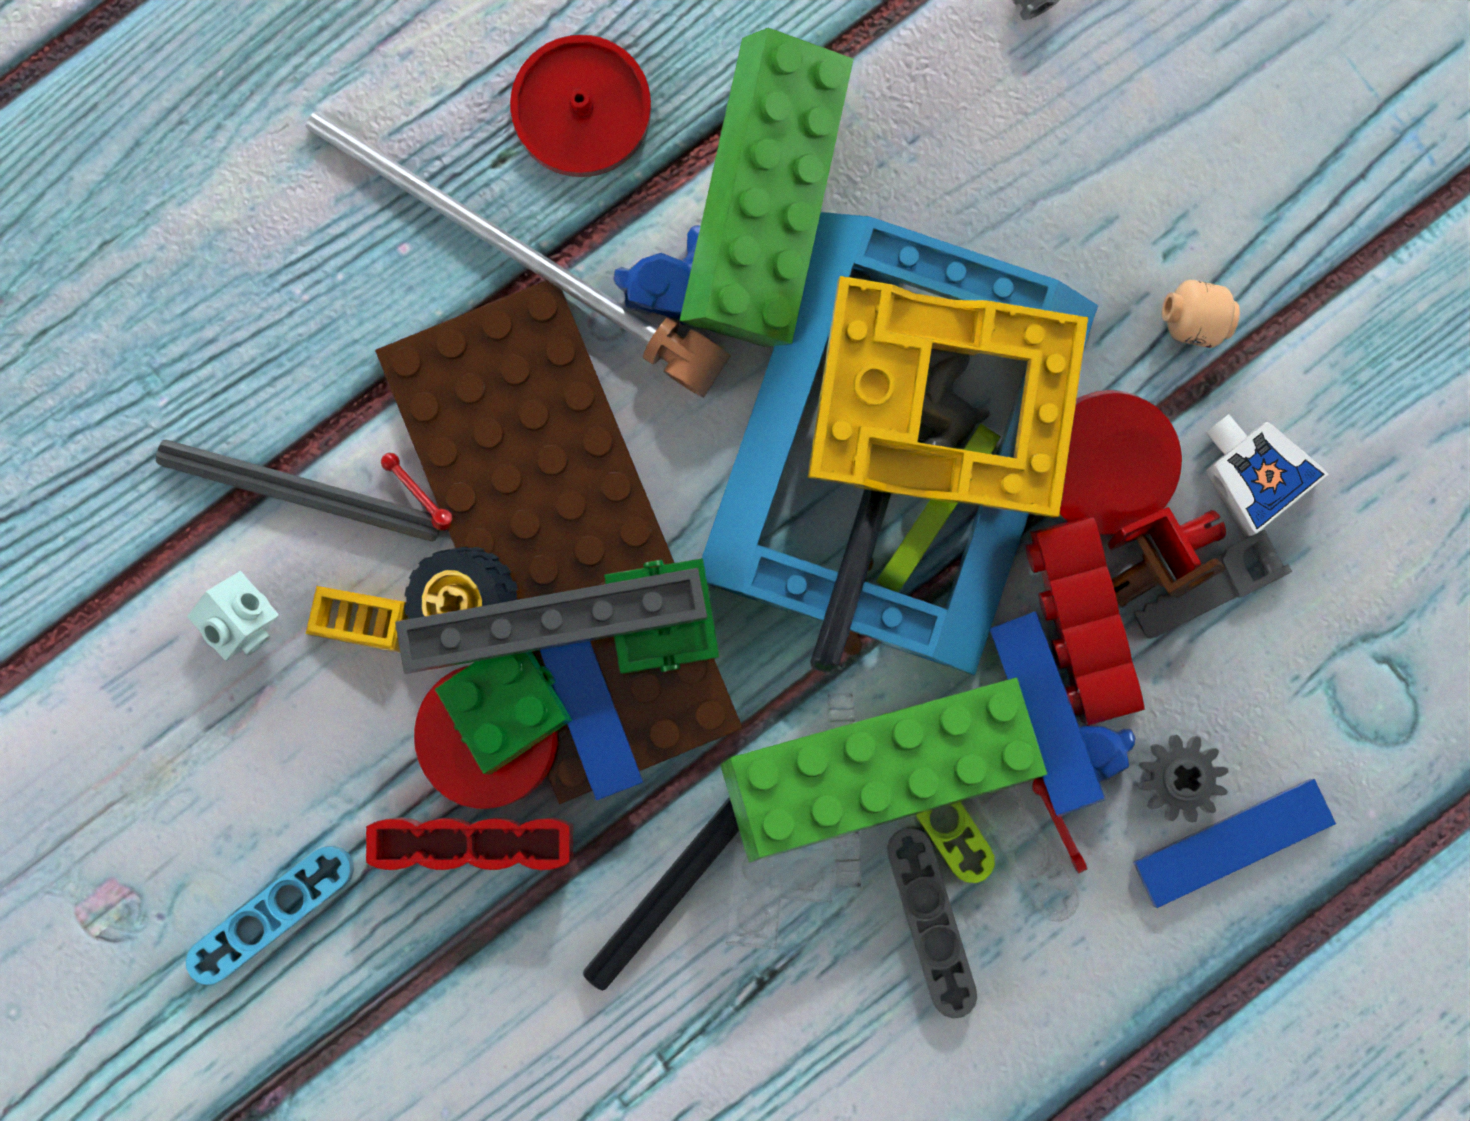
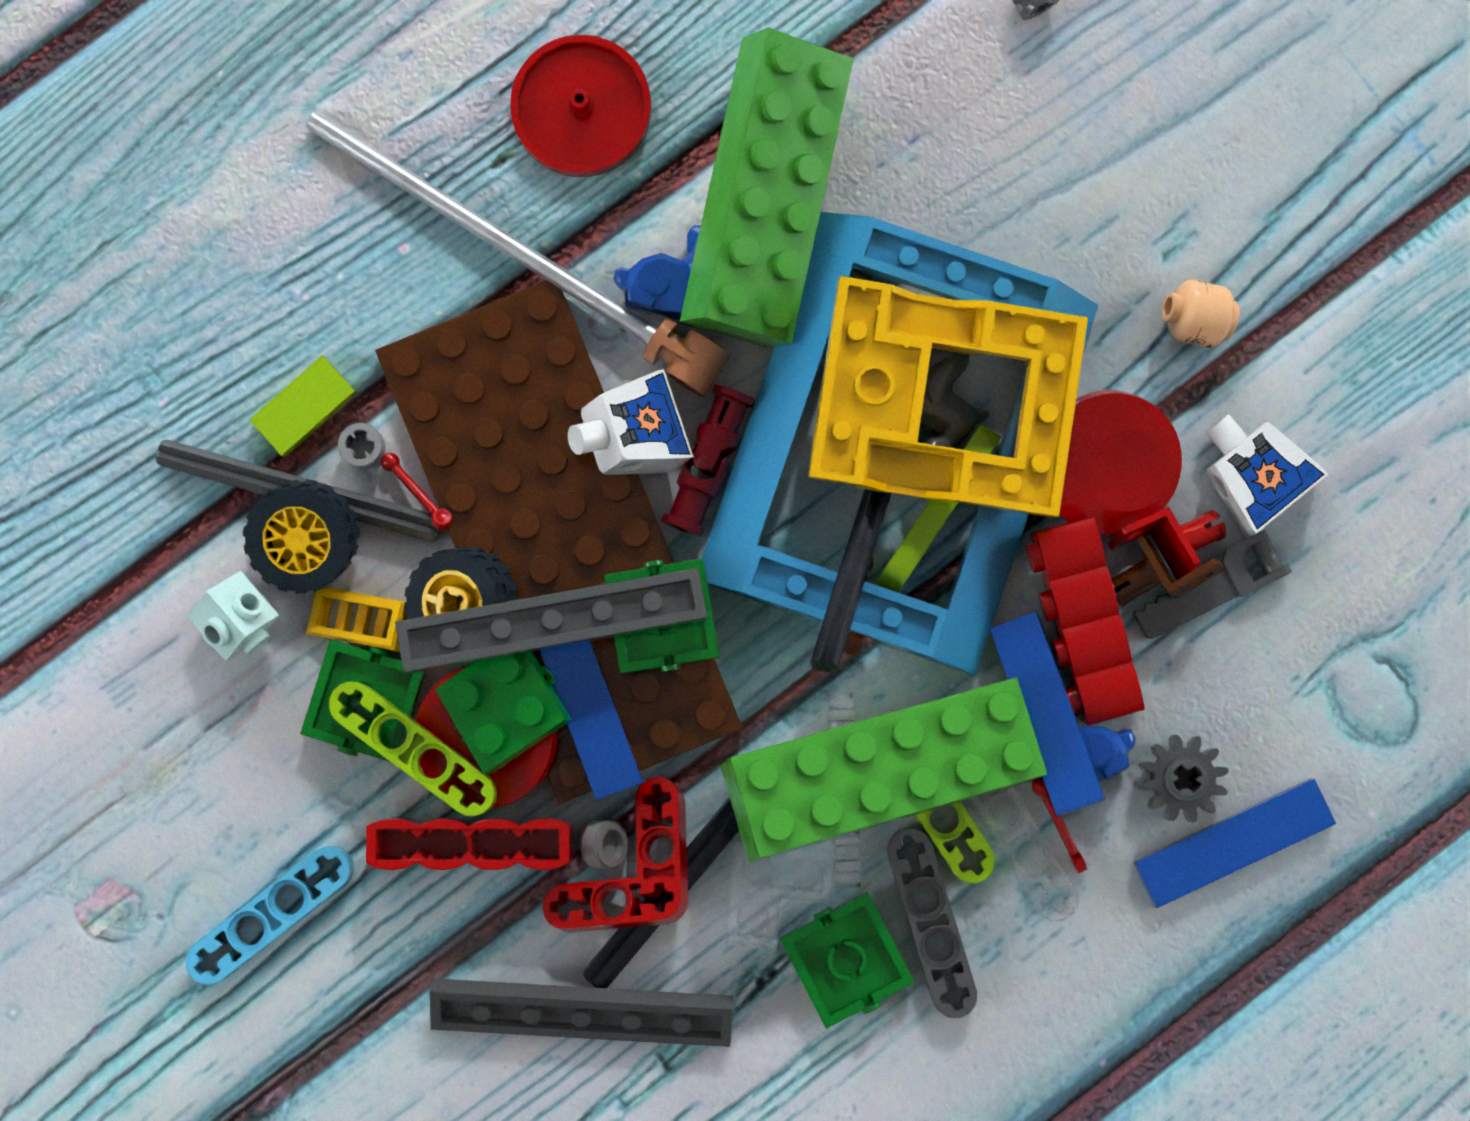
none -> black wheel [243,479,360,594]
none -> lime tile [249,355,357,458]
none -> green plate [300,639,426,762]
none -> lime beam [329,682,498,816]
none -> light grey bush [338,423,385,469]
none -> dark grey plate [430,978,733,1047]
none -> red beam [542,777,688,932]
none -> white torso [568,369,694,475]
none -> light grey tile [579,820,628,870]
none -> dark red piece [661,384,755,537]
none -> green plate [779,892,915,1029]

